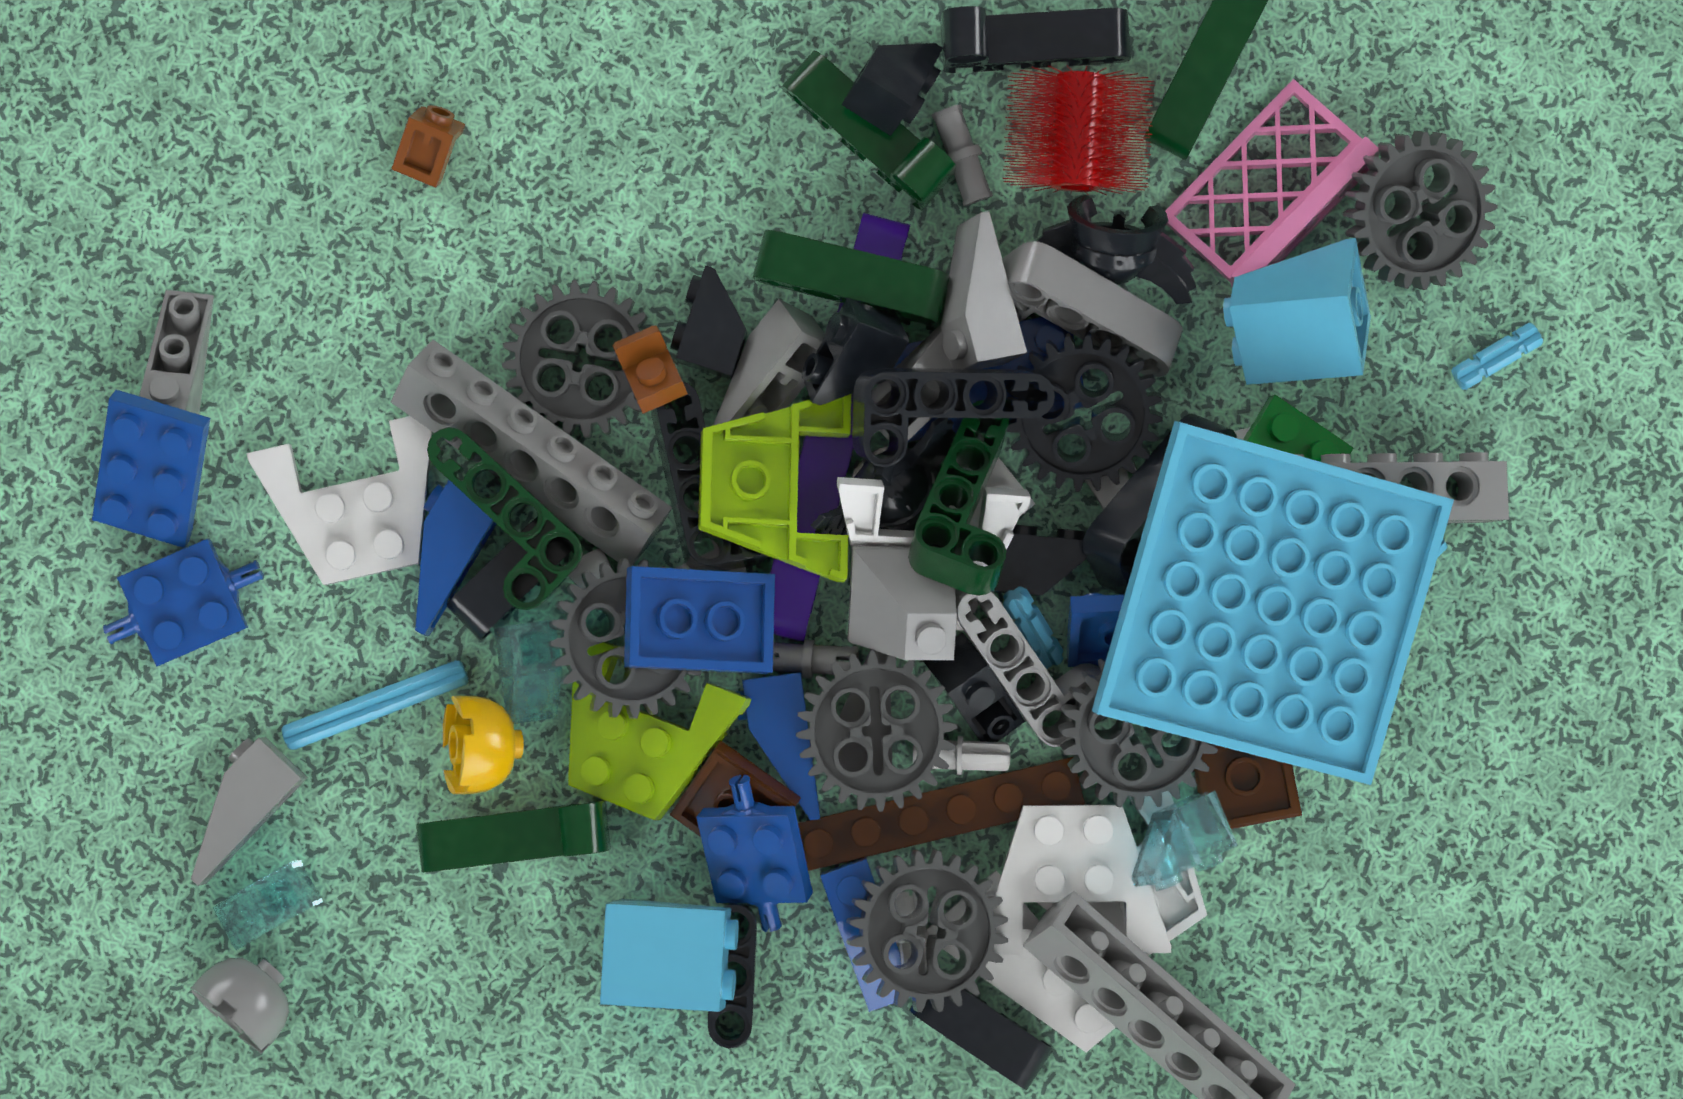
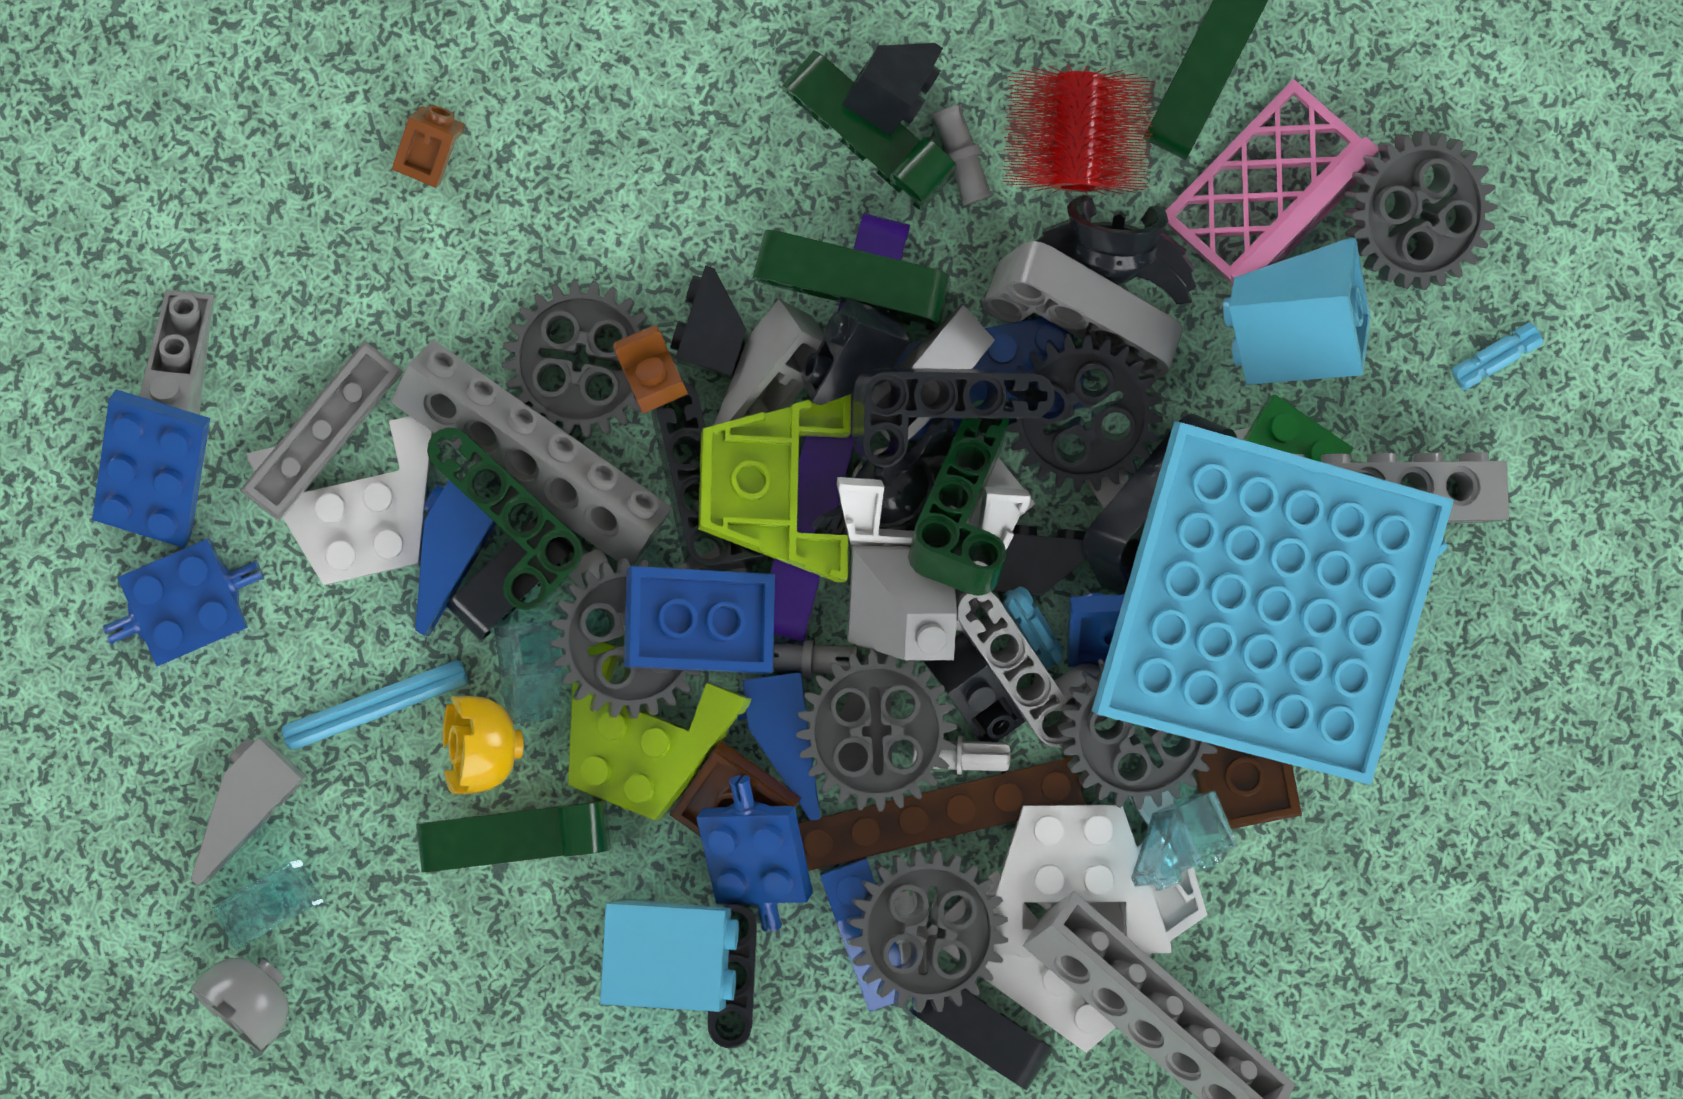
black beam [940,6,1131,73] -> none
light grey slope [941,211,1027,369] -> none
none -> light grey tile [240,341,403,522]

